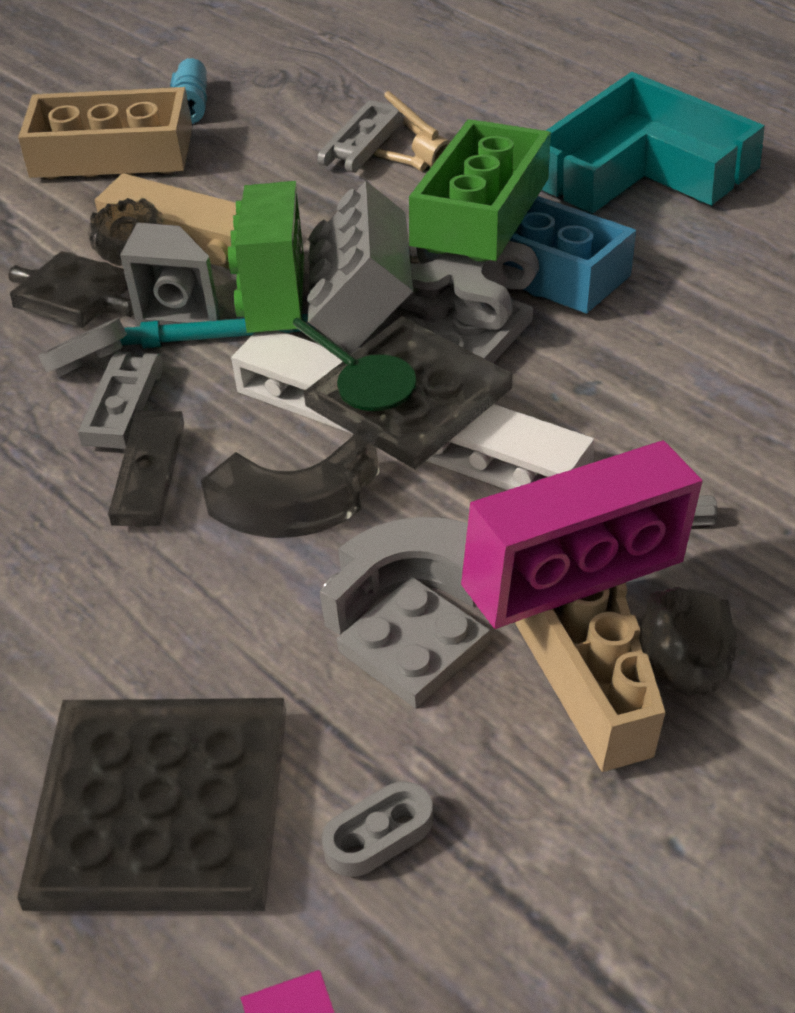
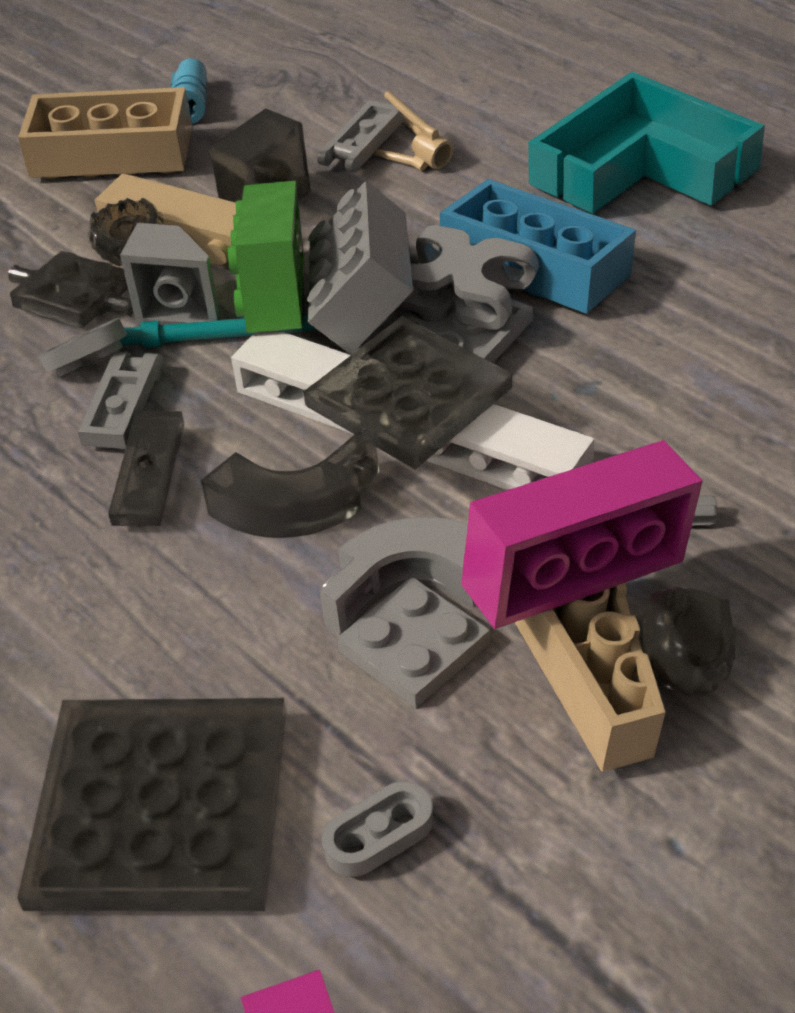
dark green piece [293,318,416,411] -> none
bright green brick [409,119,551,261] -> none
none -> clear smoke brick [209,108,311,203]

